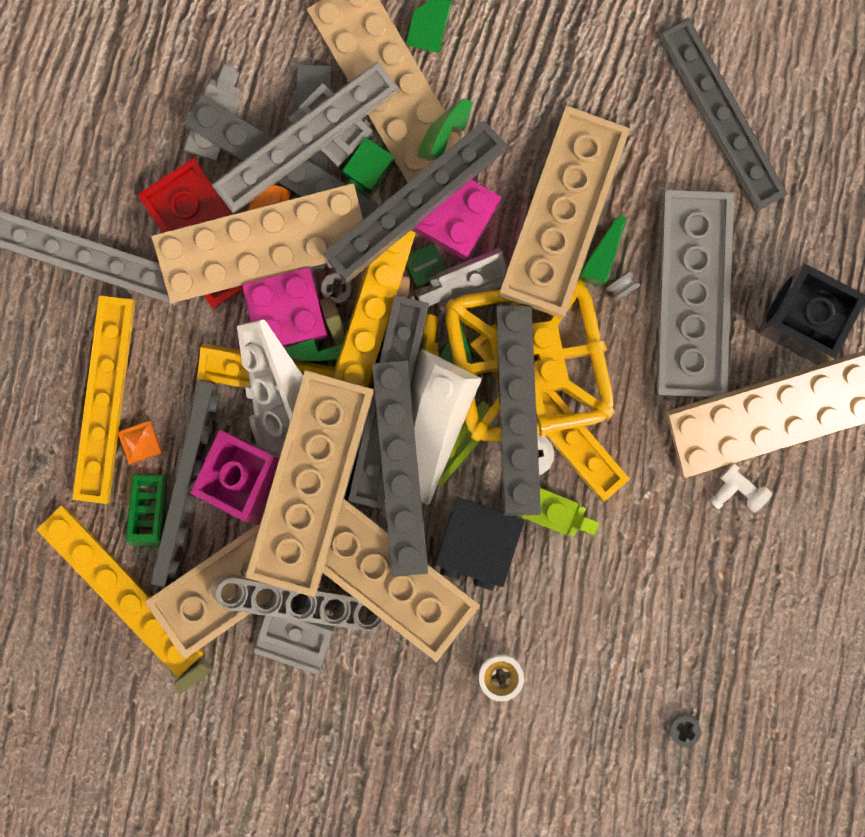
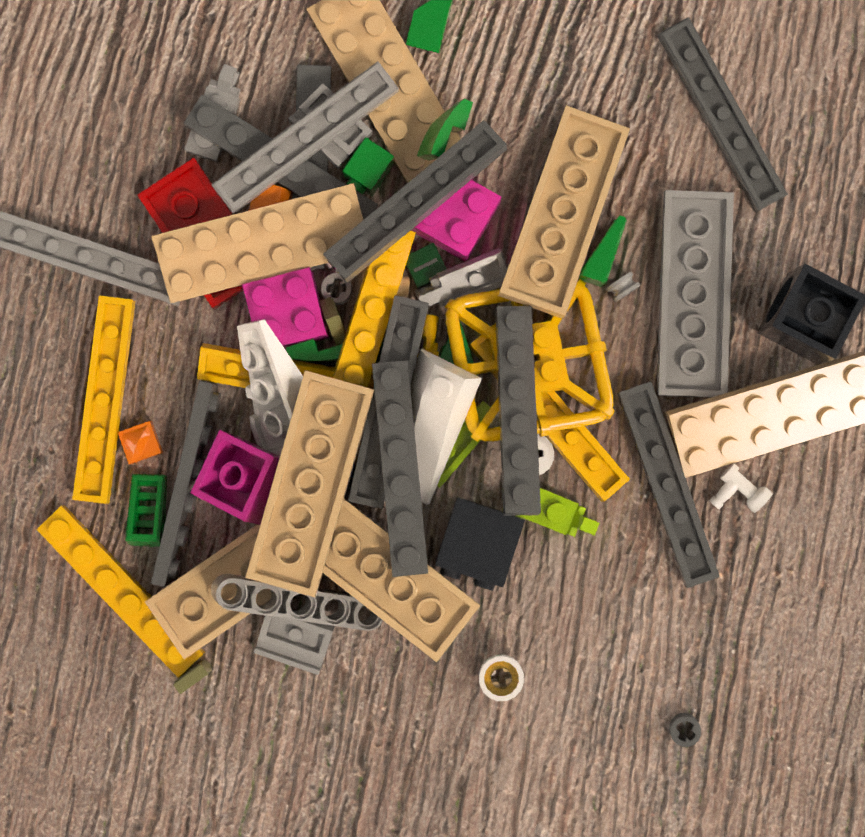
none -> dark grey plate [617,382,720,588]

